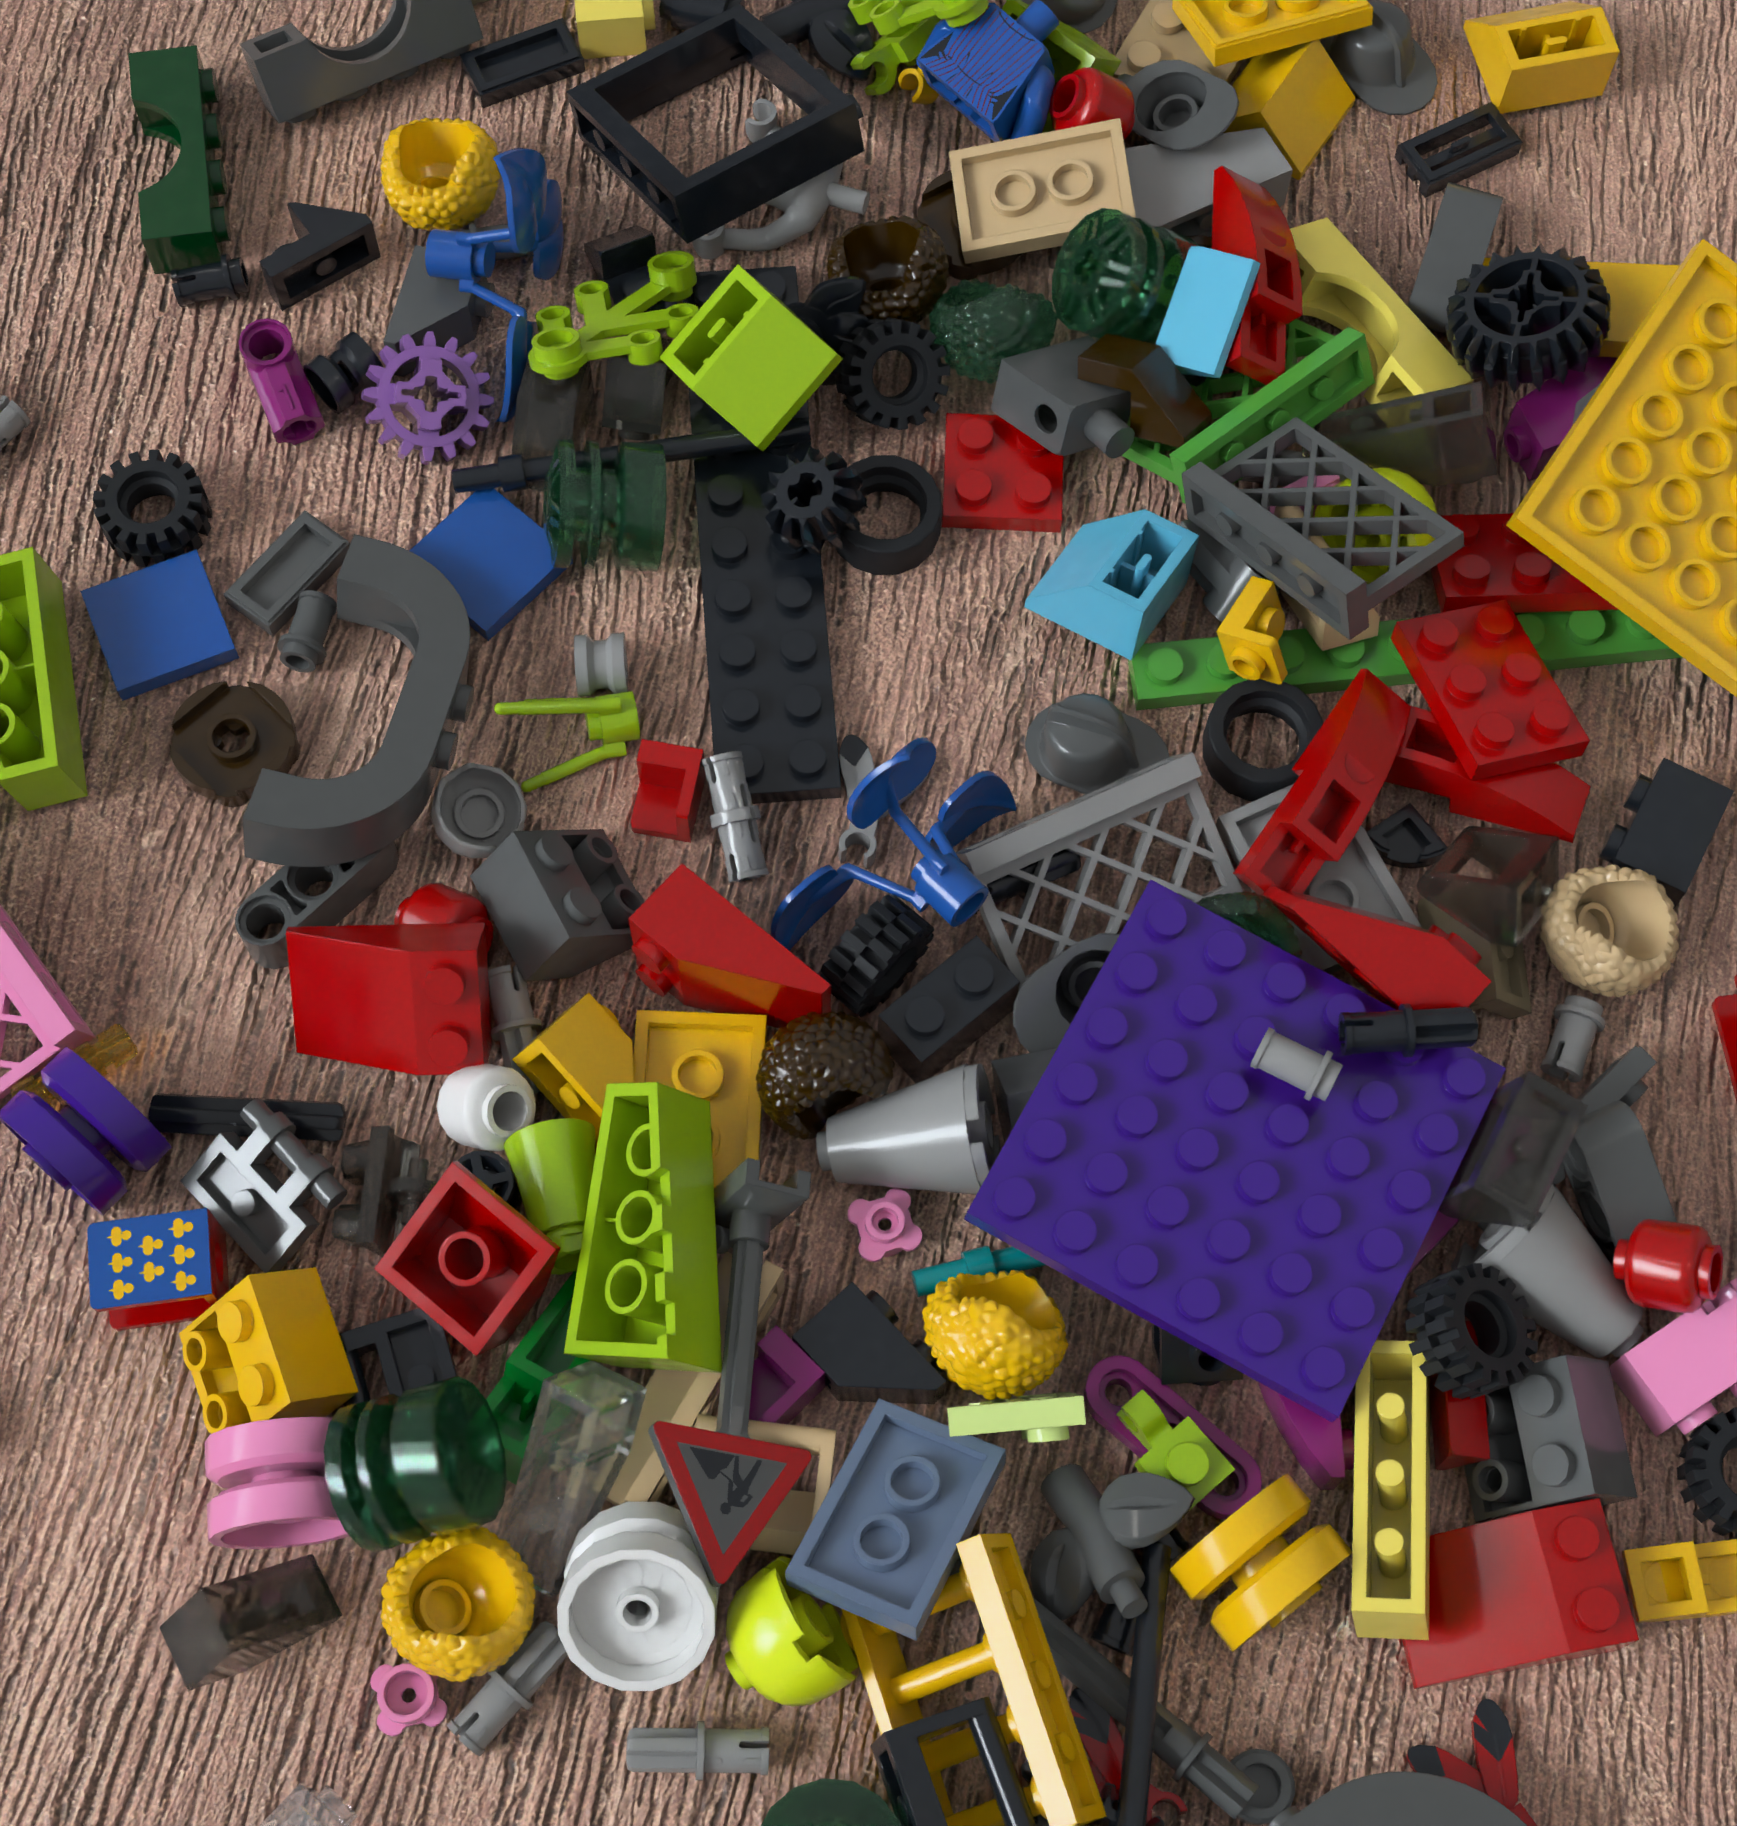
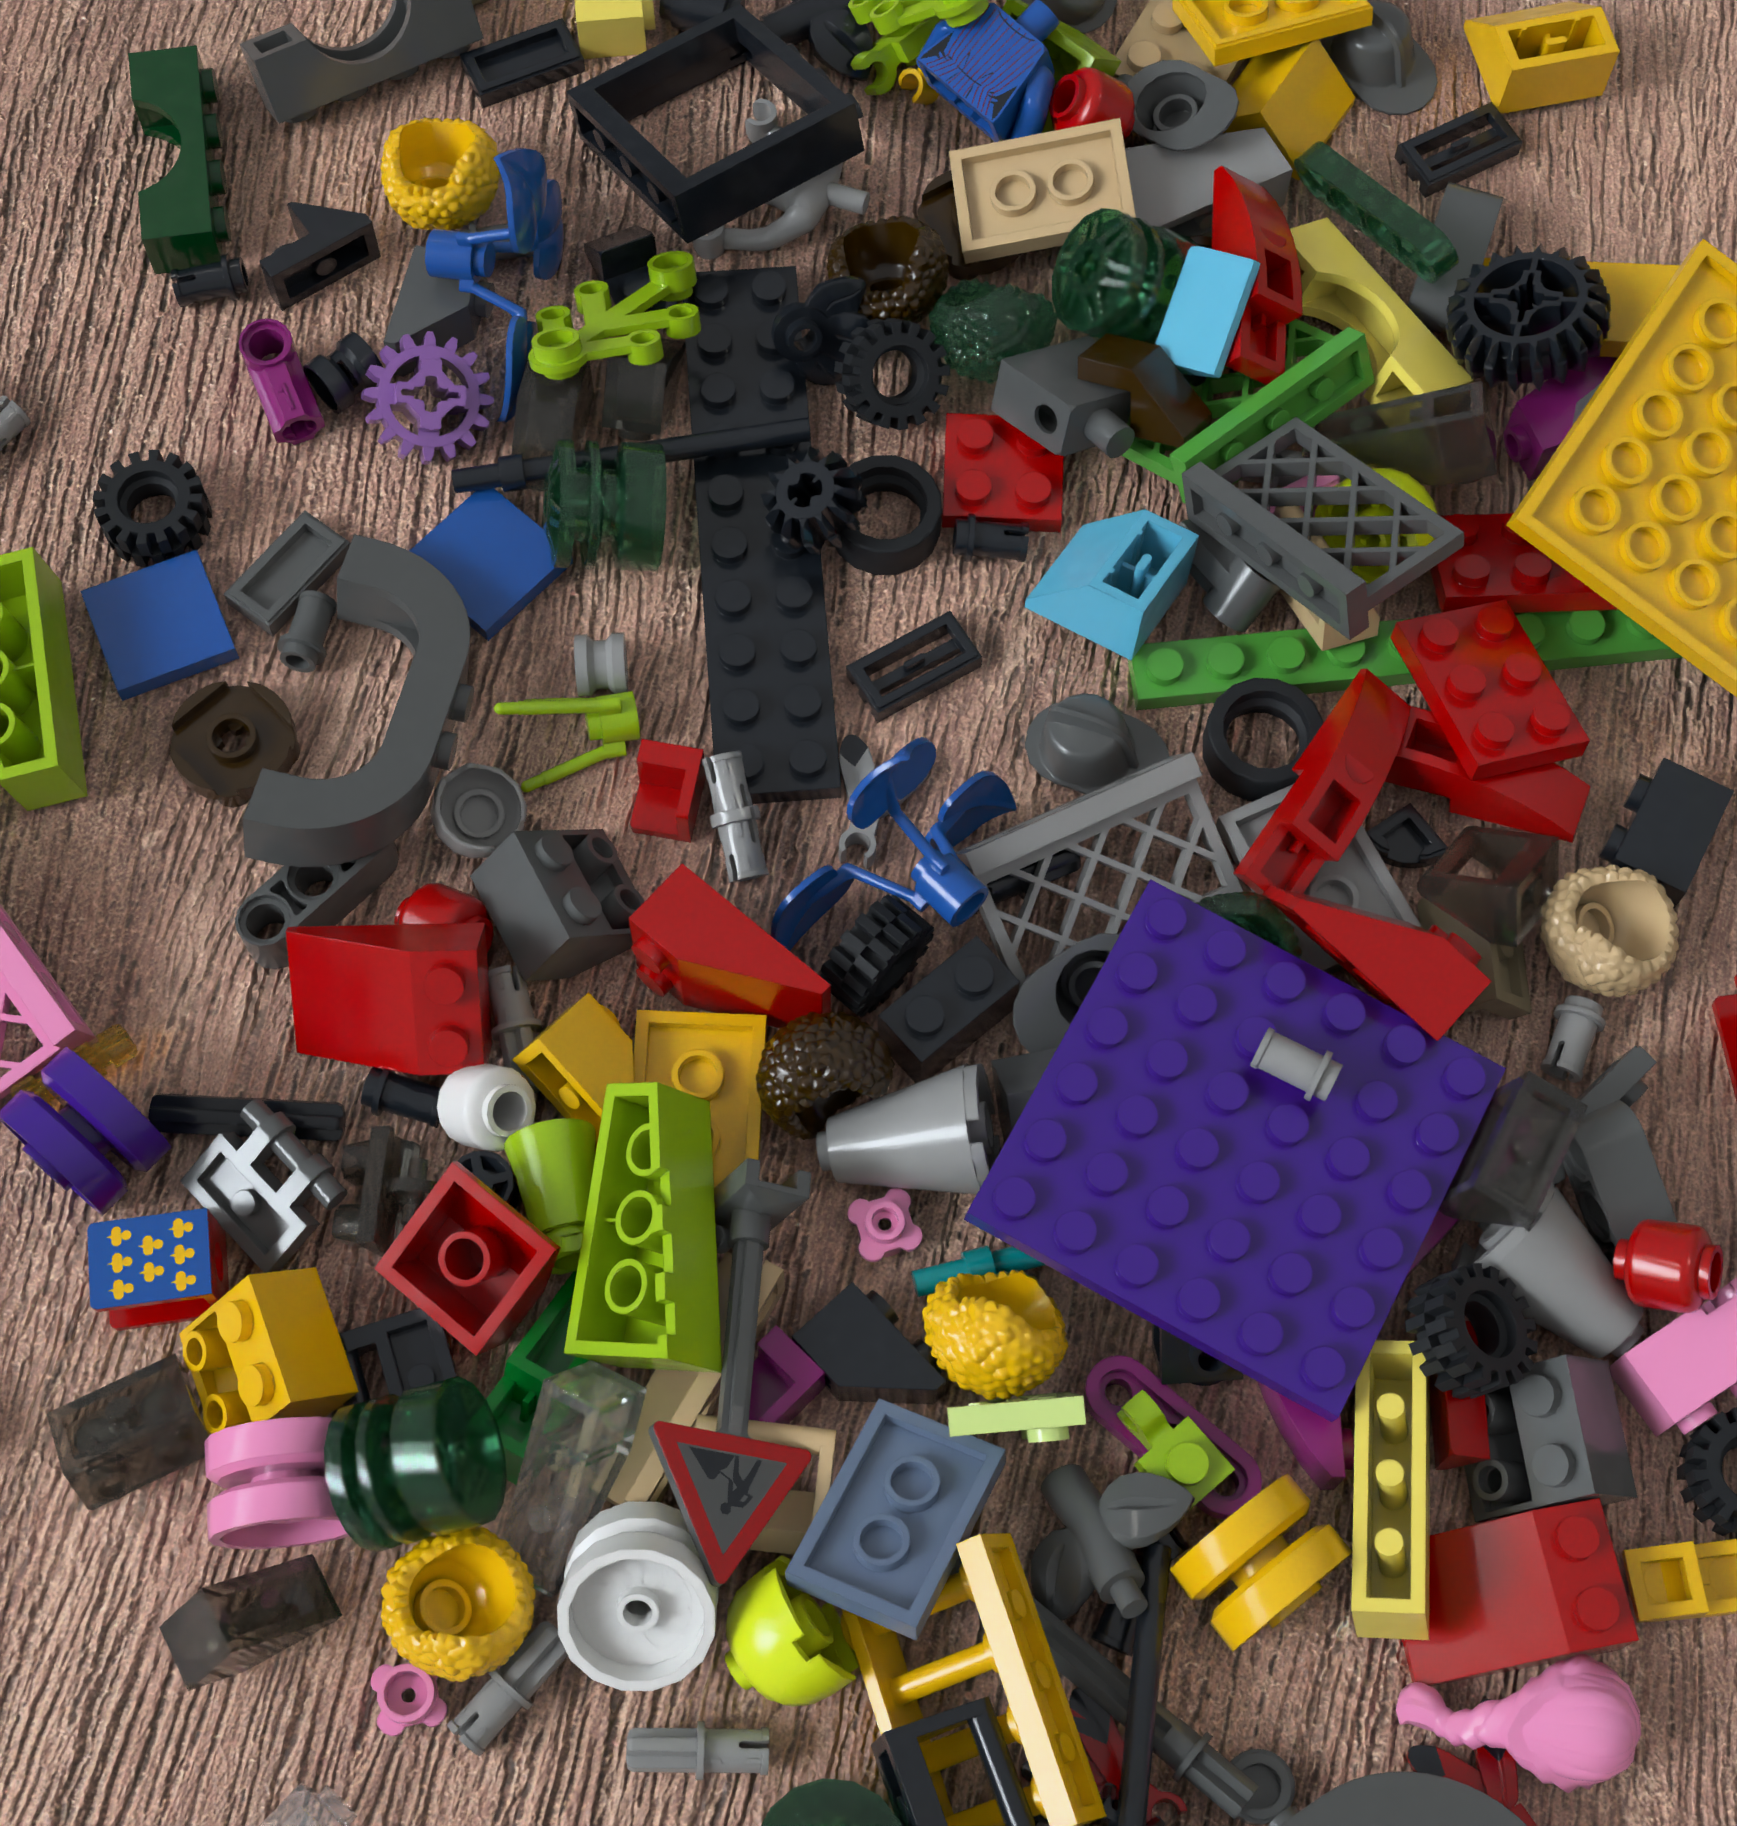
lime slope [659,264,843,451] -> none
yellow bracket [1216,576,1288,685] -> none
black axle [1338,1003,1478,1057] -> none
none -> clear smoke bracket [46,1353,211,1510]
none -> black pin [361,1067,441,1128]
none -> black tile [846,611,982,723]
none -> black pin [952,513,1029,562]
none -> clear green beam [1294,141,1459,284]
none -> bright pink hair [1396,1654,1641,1793]

